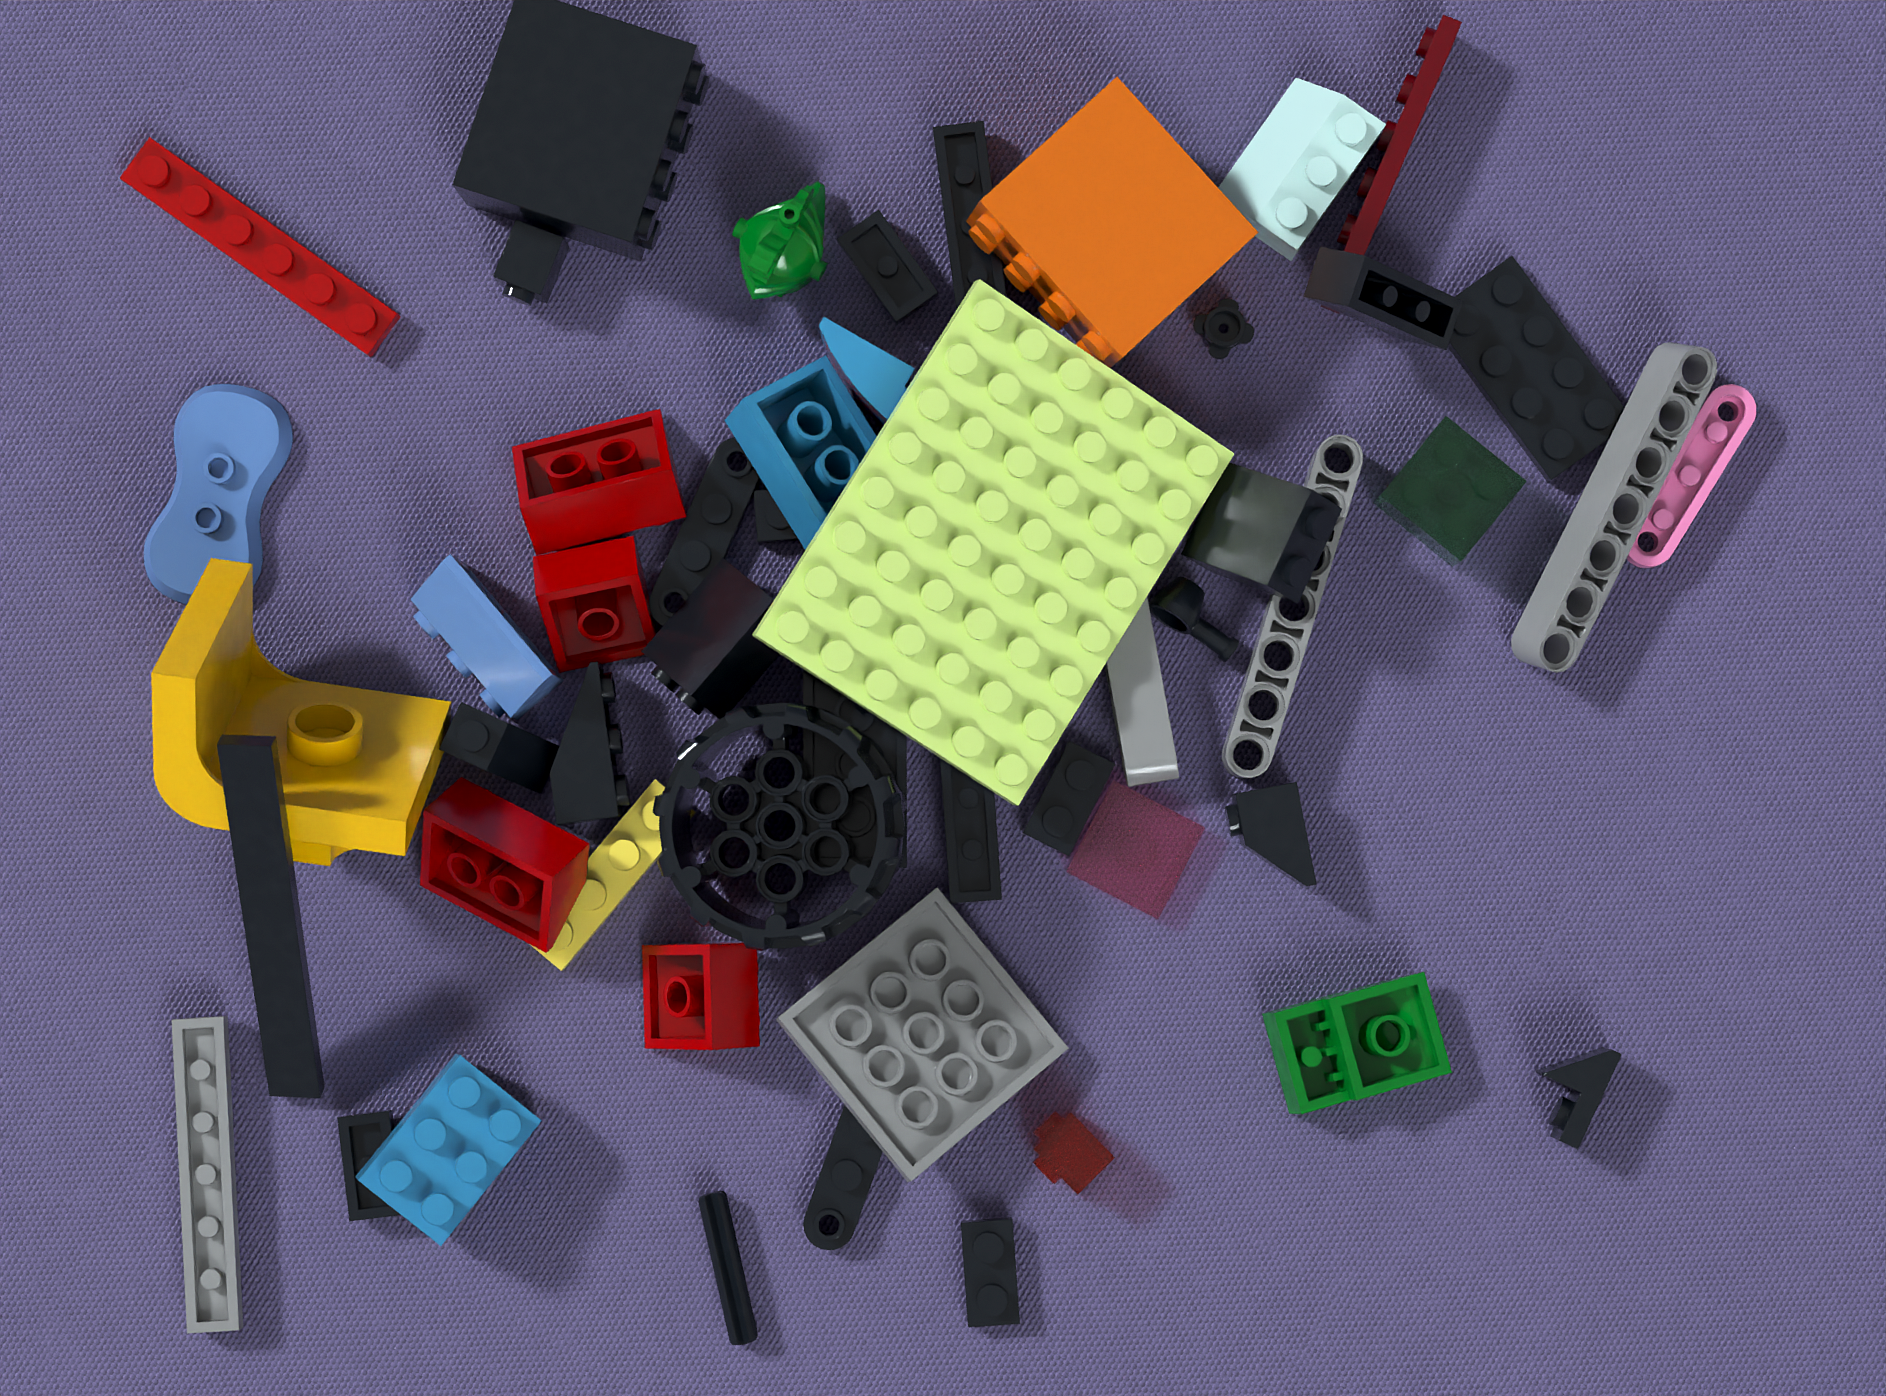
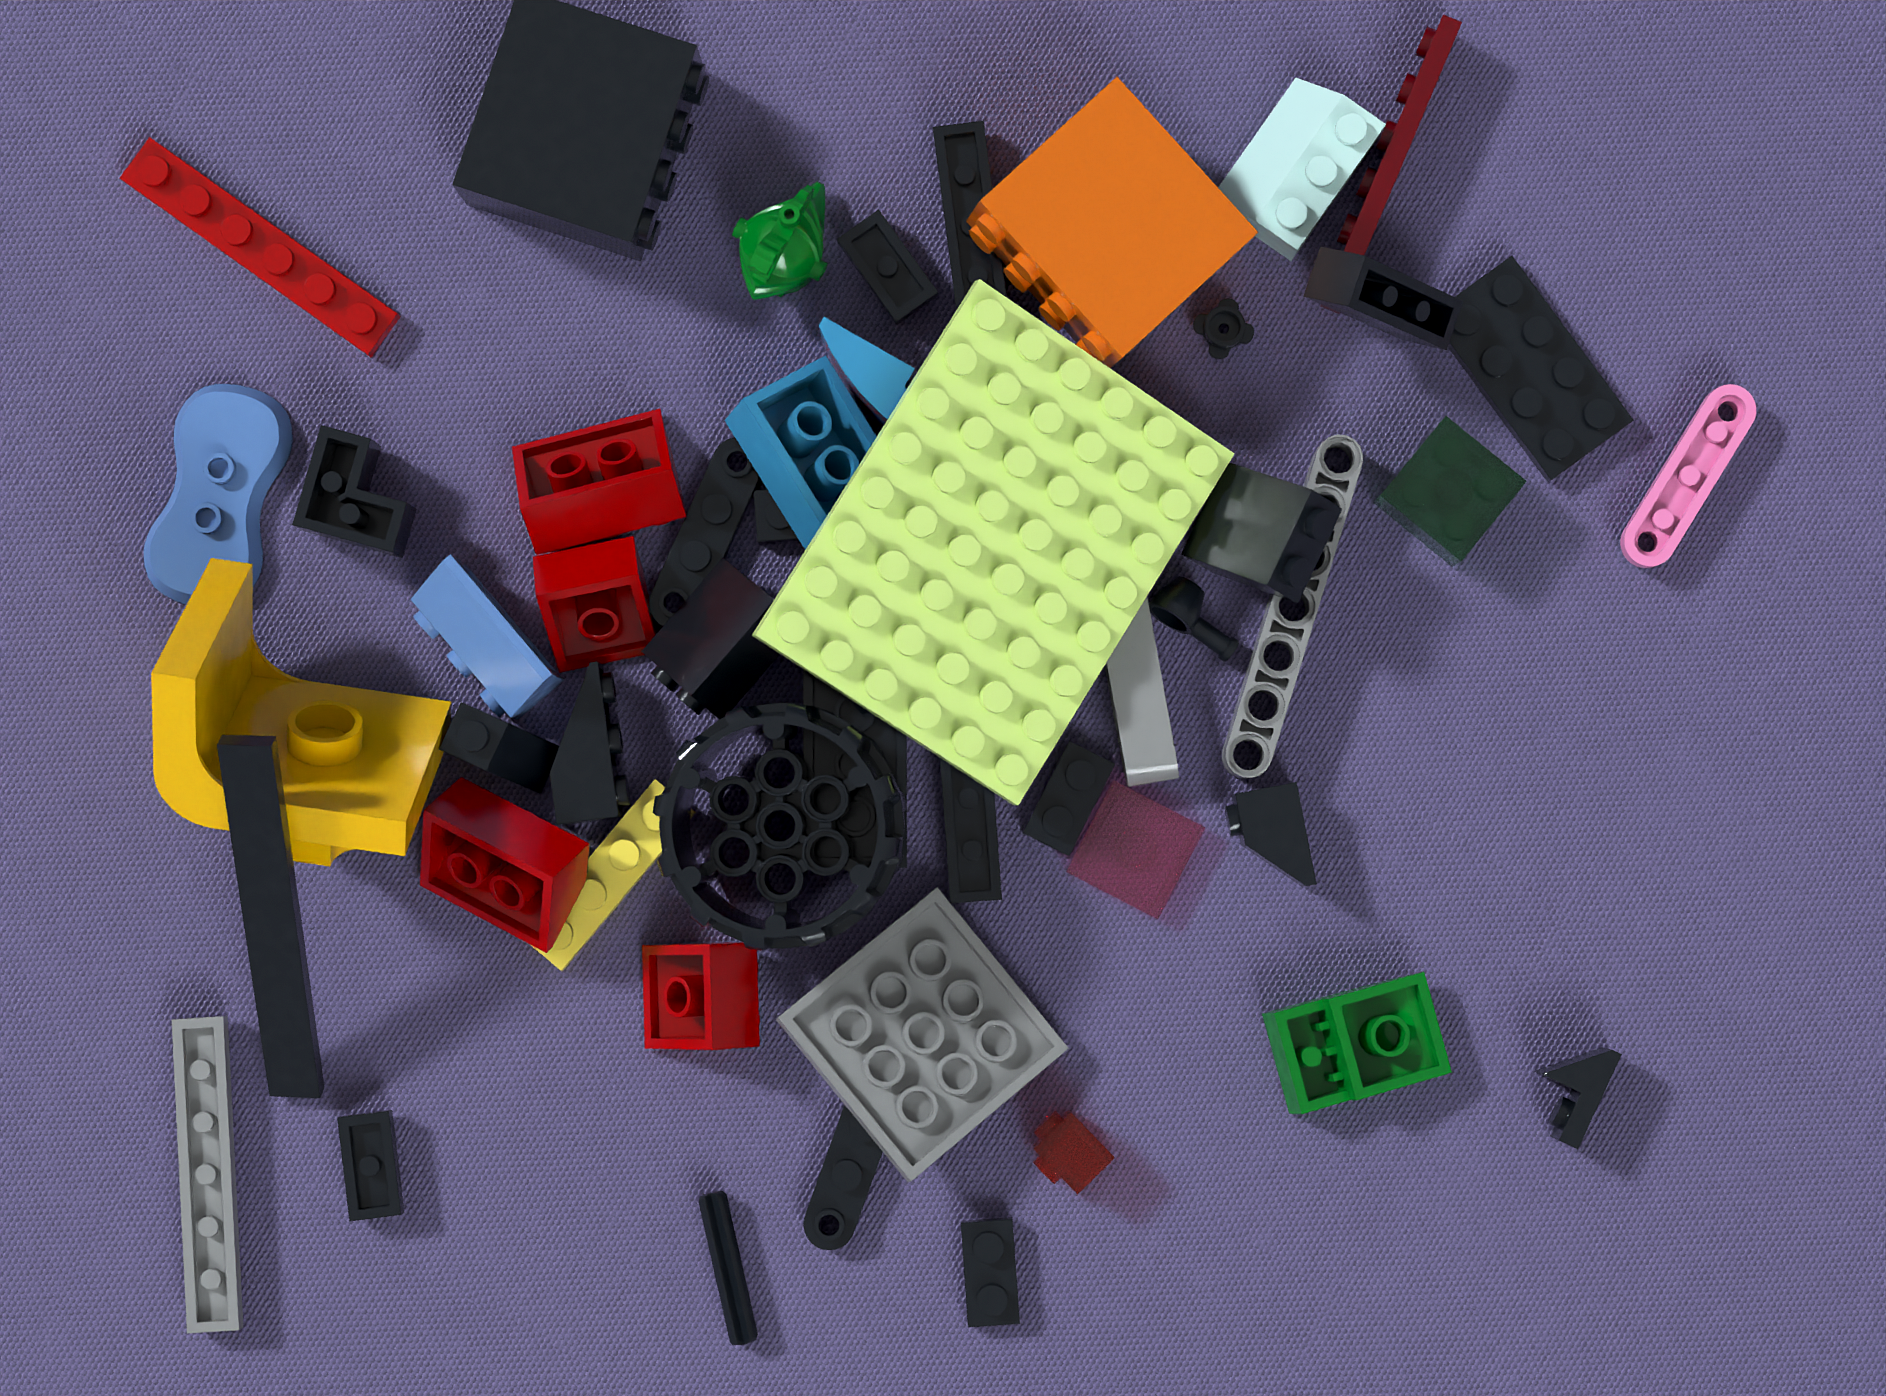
dark azure brick [355,1054,542,1246] -> none
black brick [493,220,569,306] -> none
light grey beam [1511,342,1717,673] -> none
none -> black brick [292,425,417,558]

